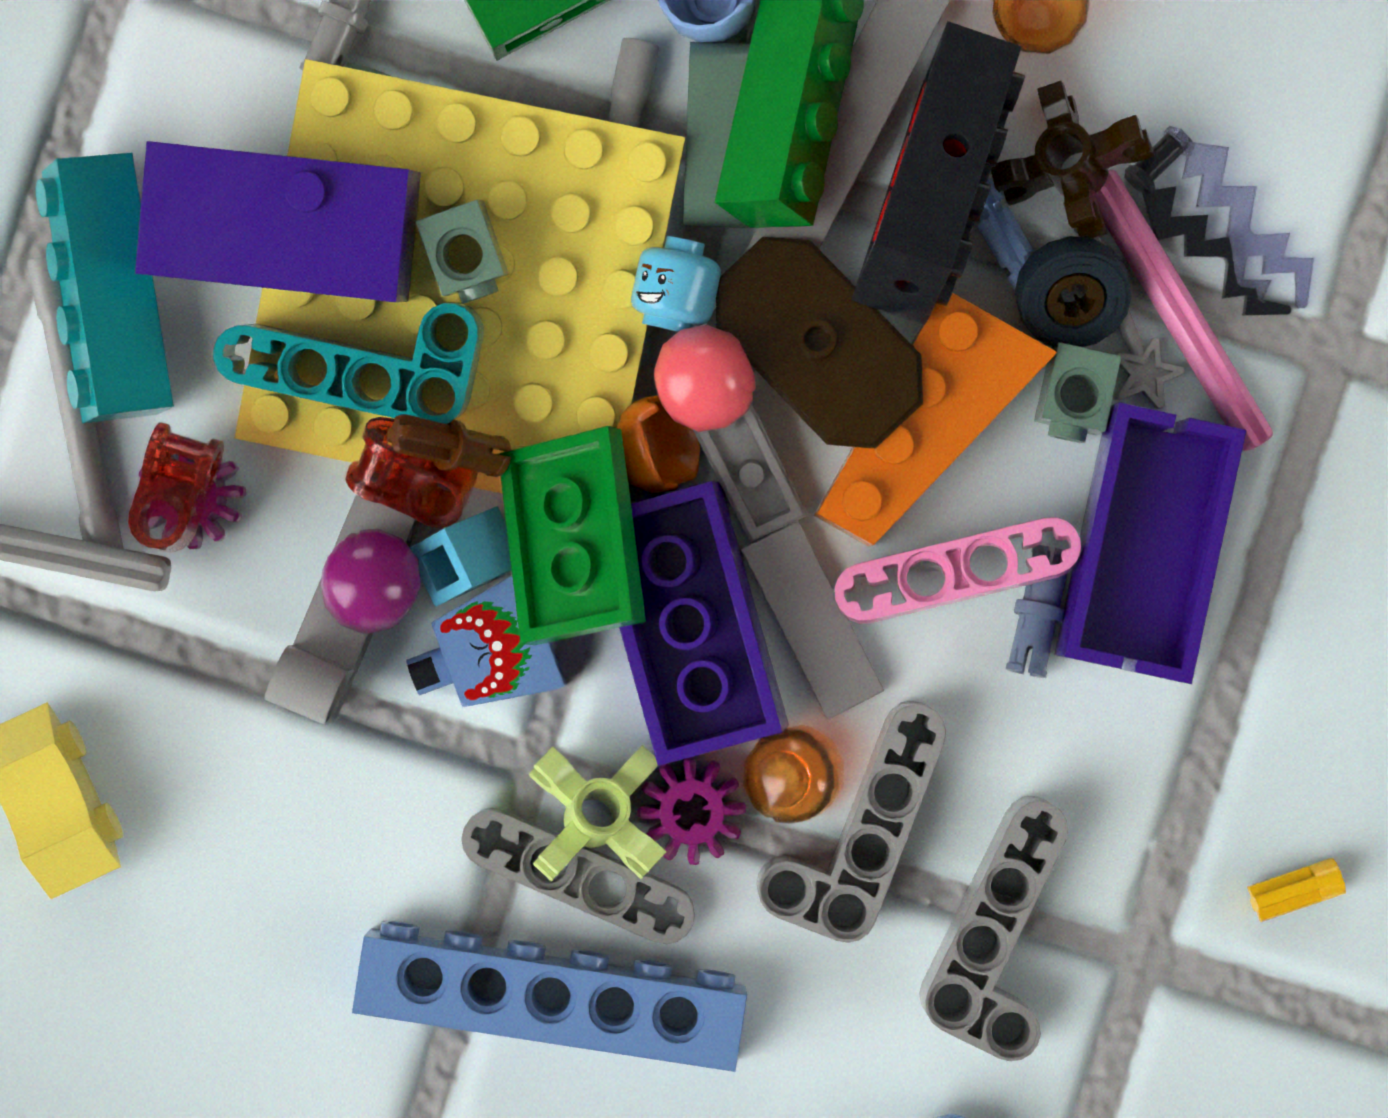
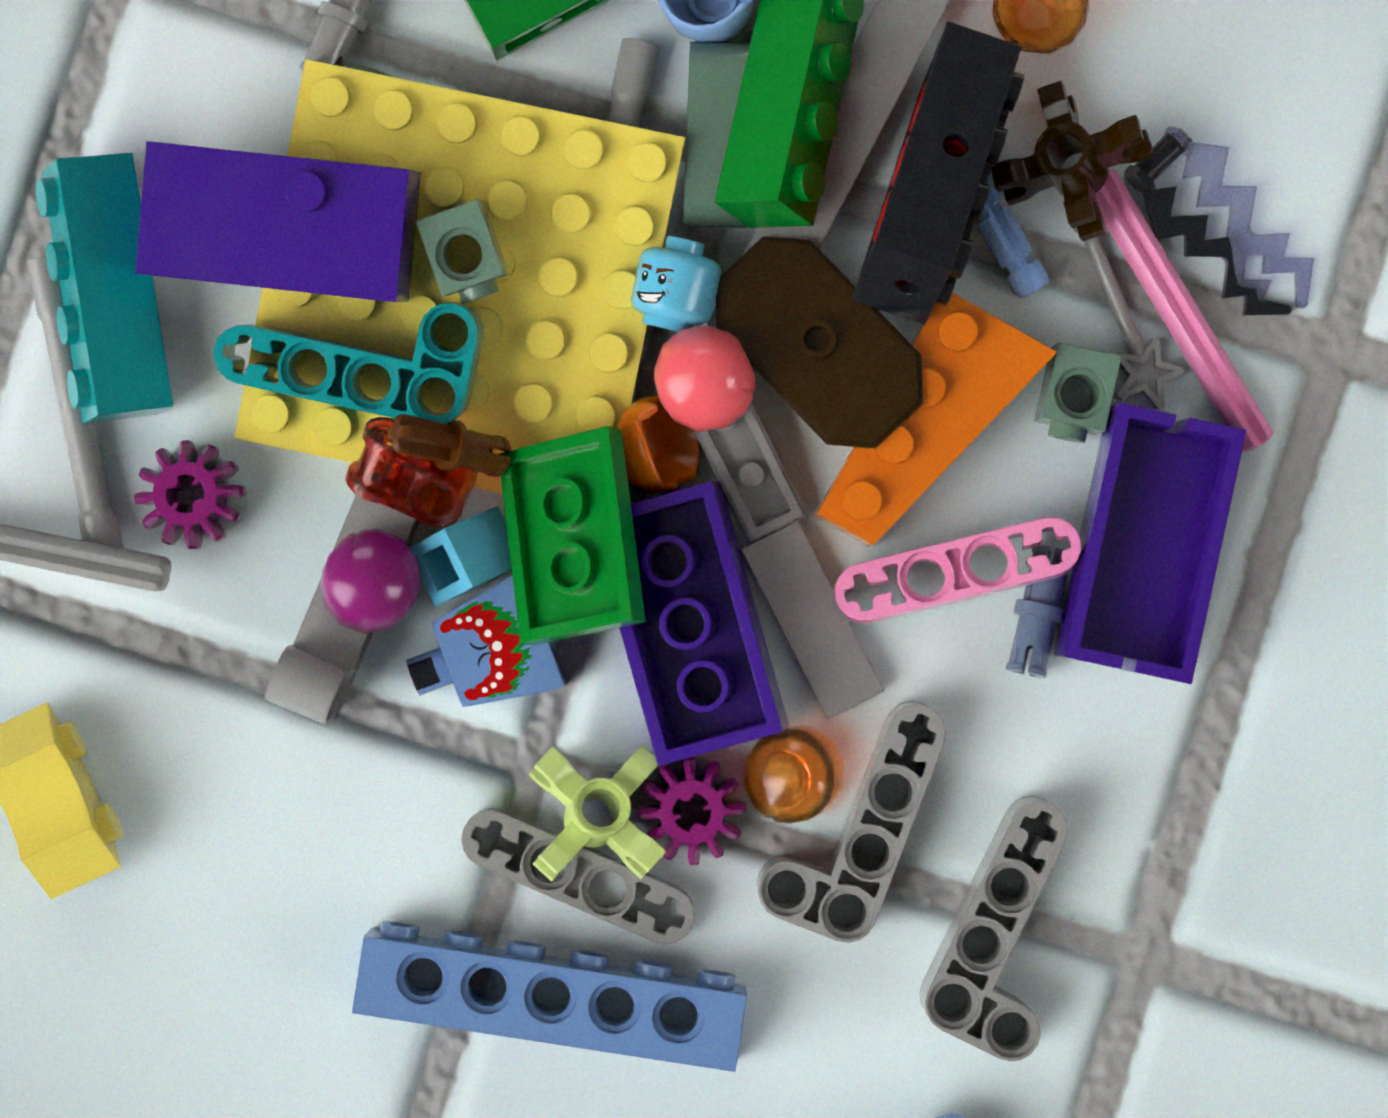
clear red piece [128,422,224,553] -> none
black bush [1015,236,1132,348] -> none
yellow piece [1247,858,1346,922] -> none

